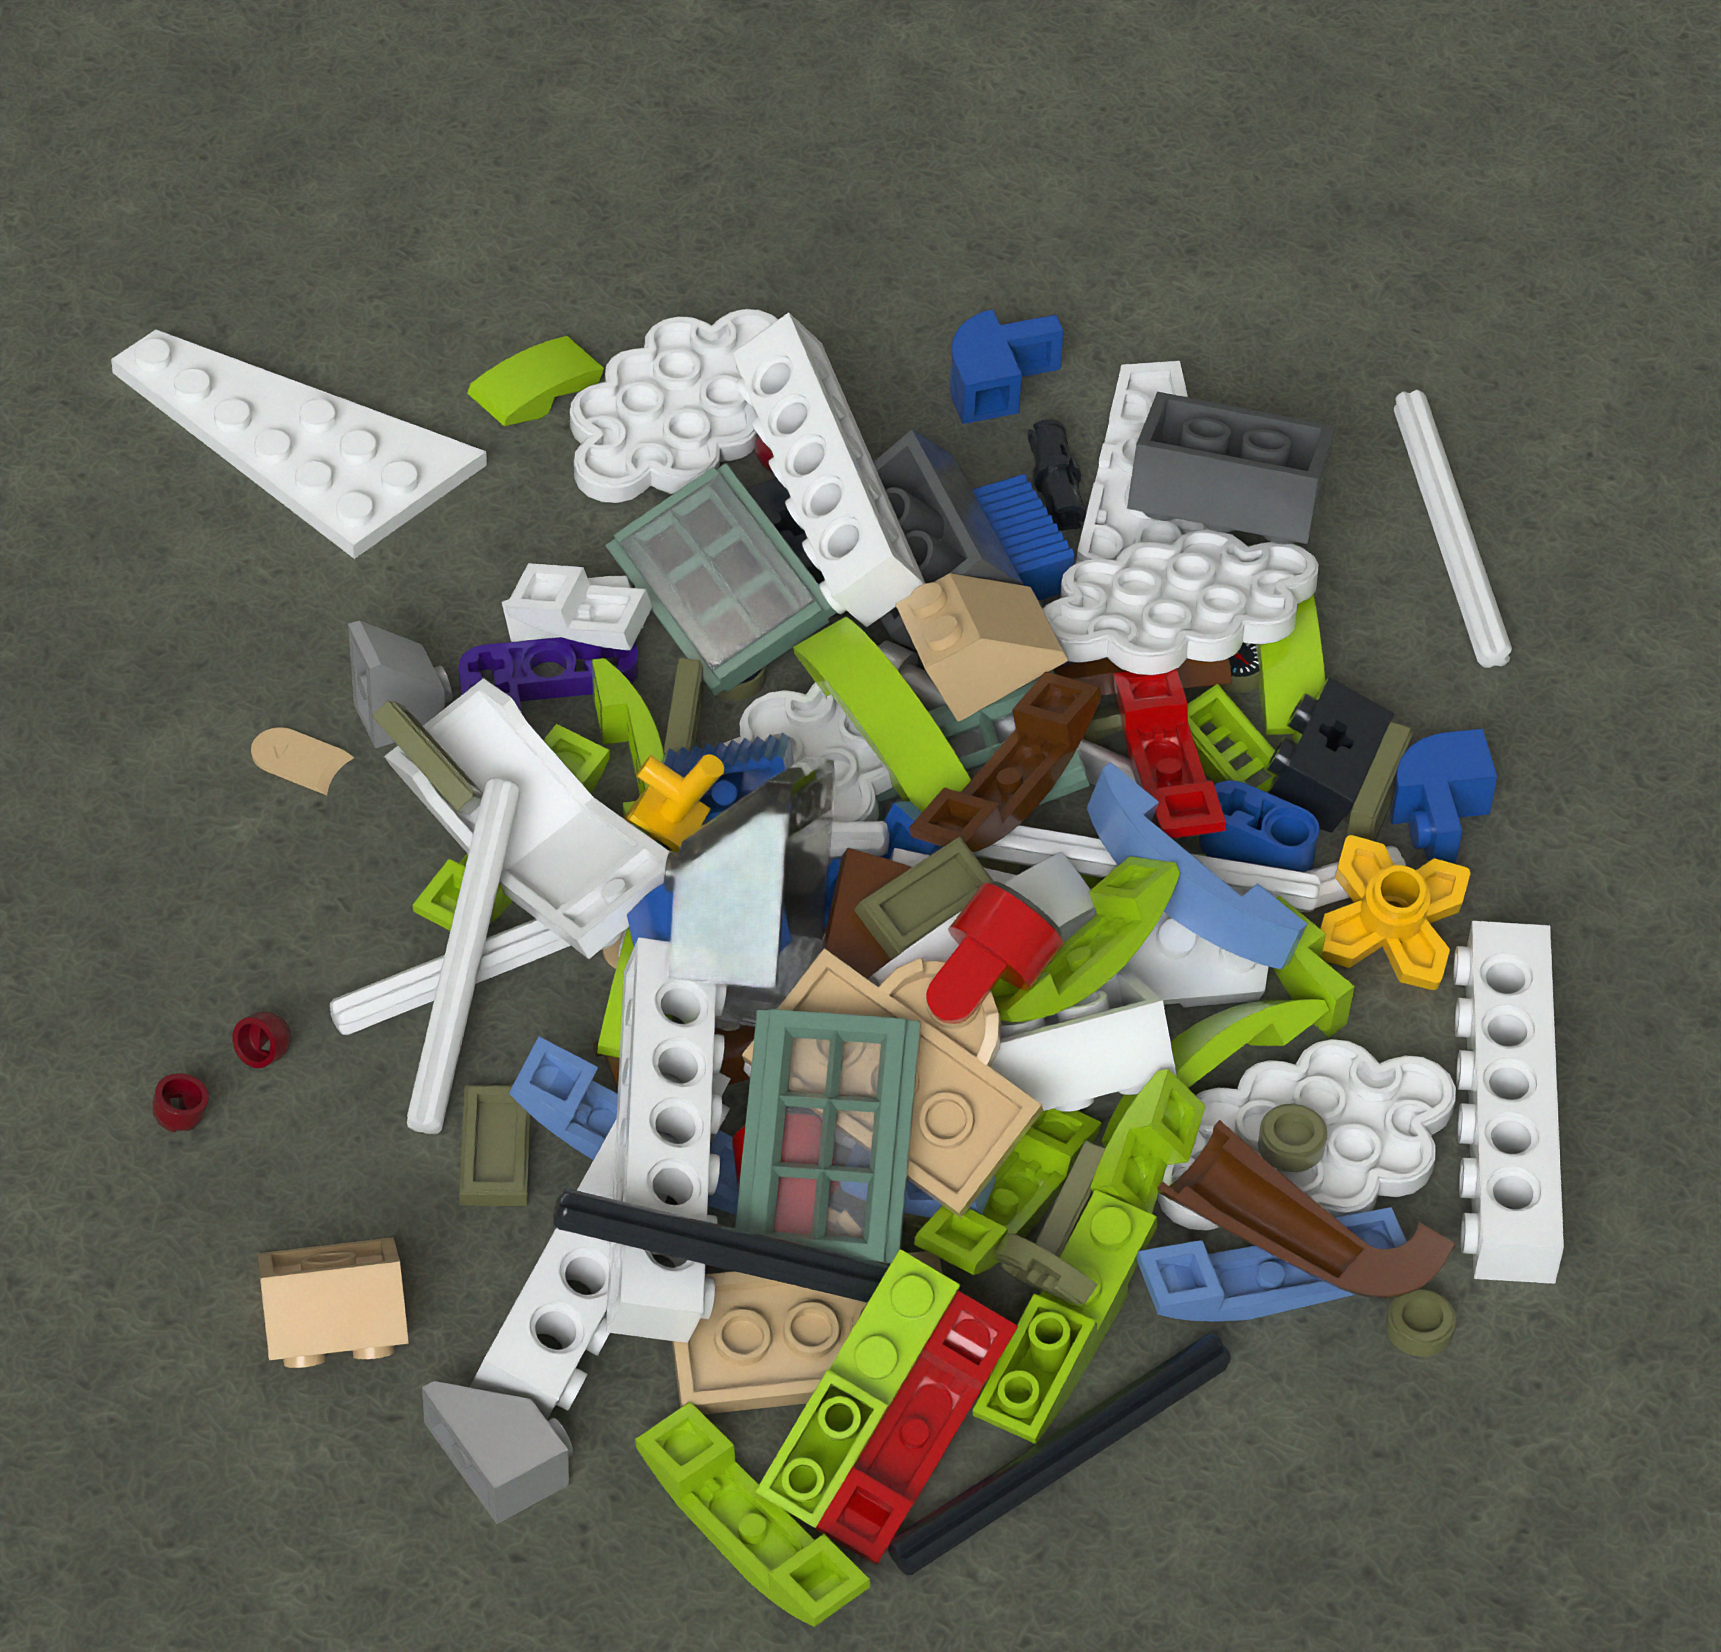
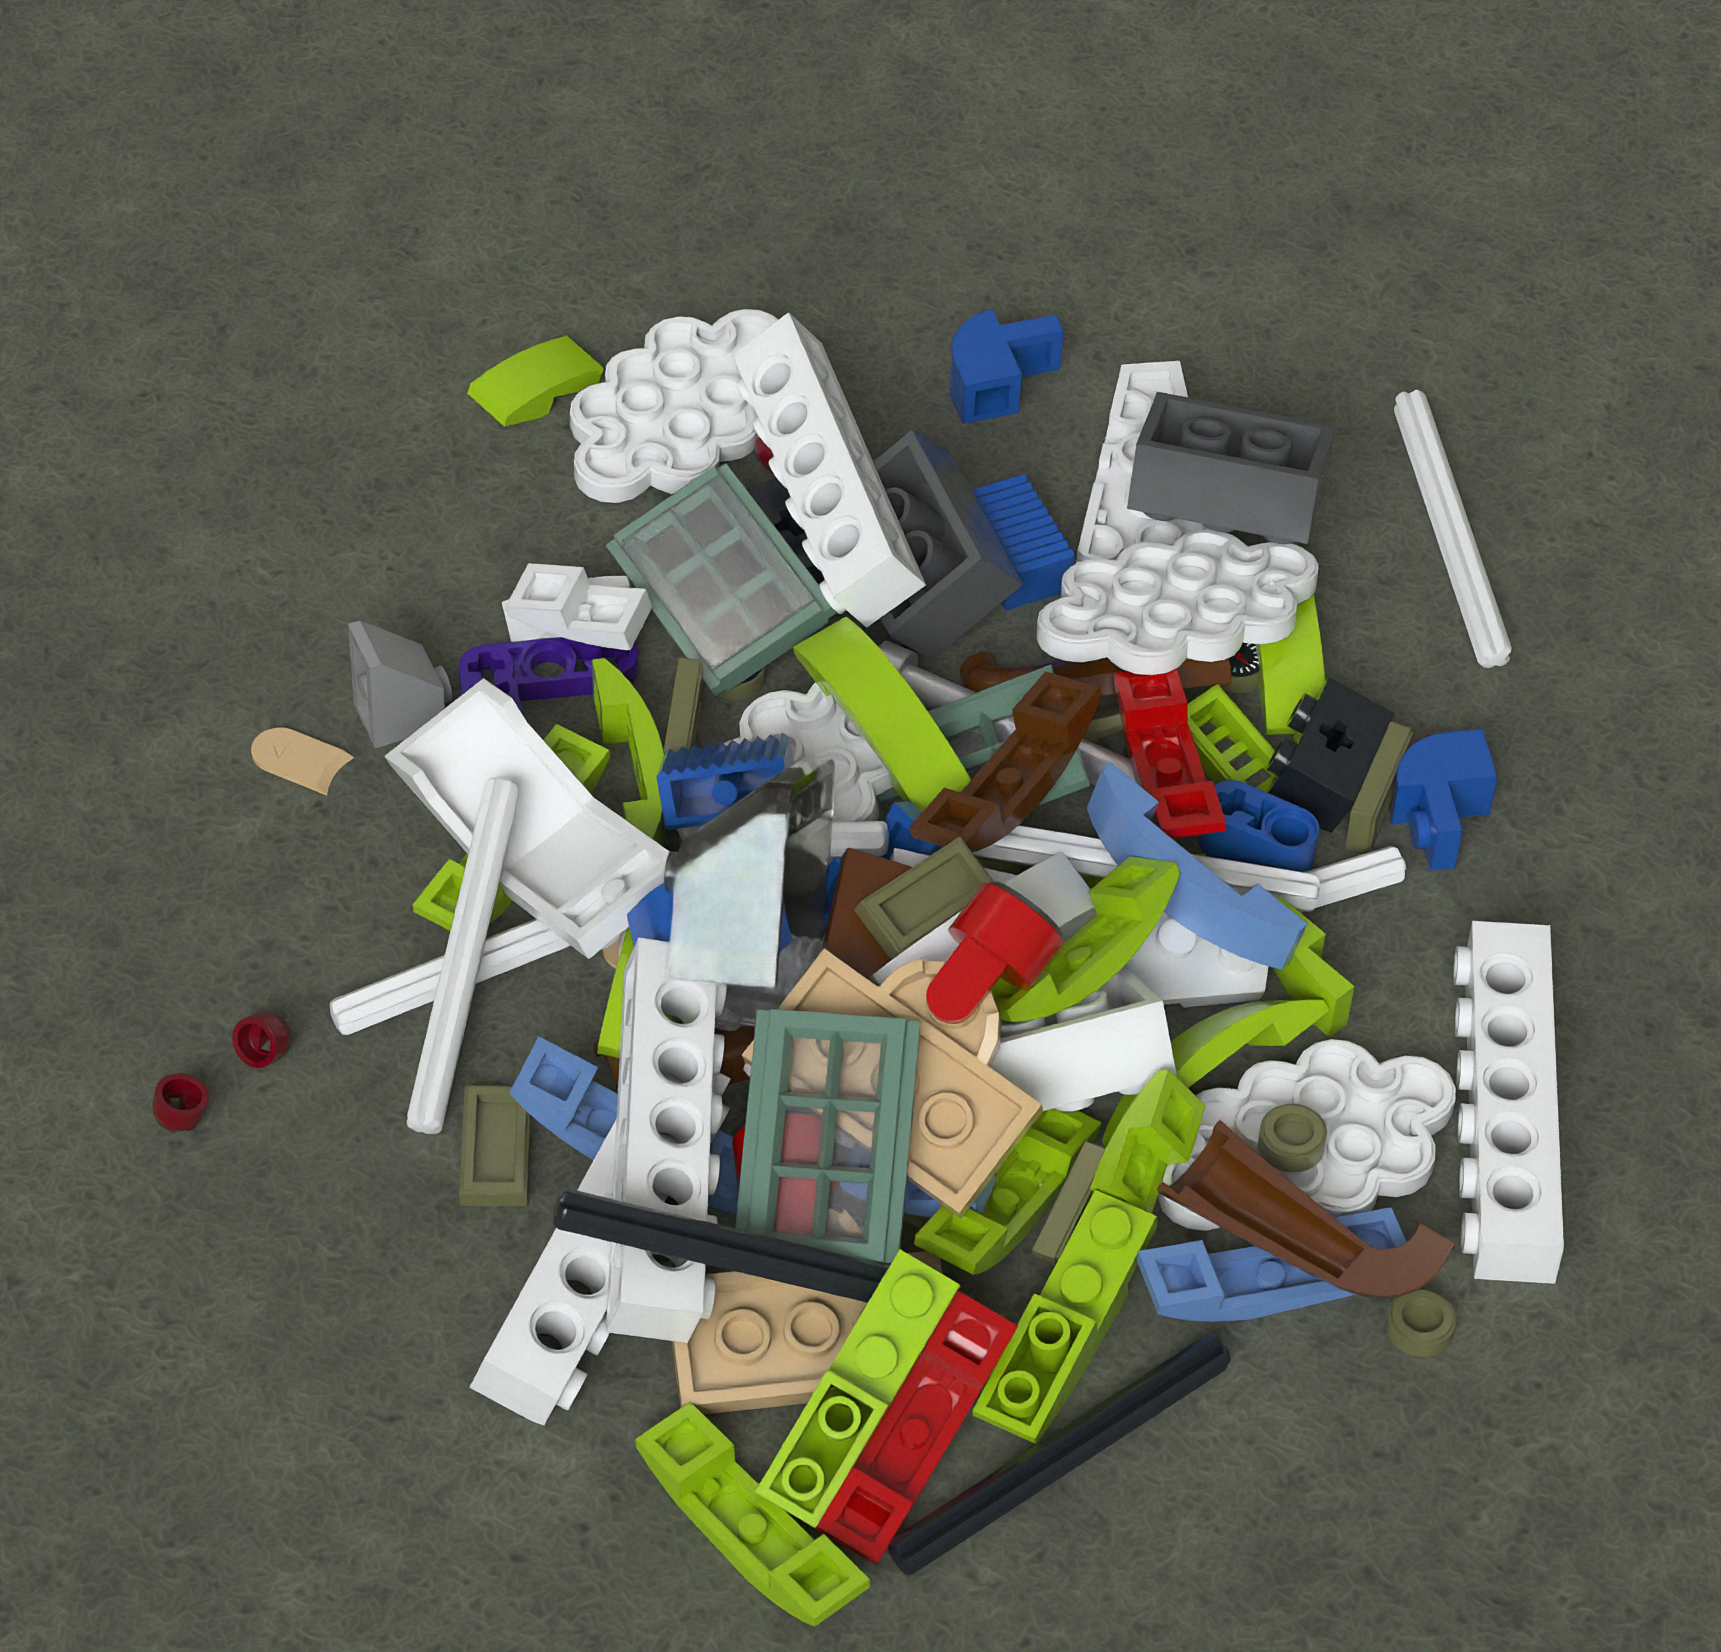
white wing [111,330,487,559] -> none
tan slope [258,1237,409,1368] -> none
olive tile [372,701,483,815] -> none
light grey slope [422,1381,573,1524] -> none
yellow arm [624,754,724,857] -> none
tan slope [895,573,1069,722] -> none
olive tile [994,1233,1098,1305] -> none
black pin [1027,419,1086,531] -> none
yellow plant [1320,835,1470,990] -> none

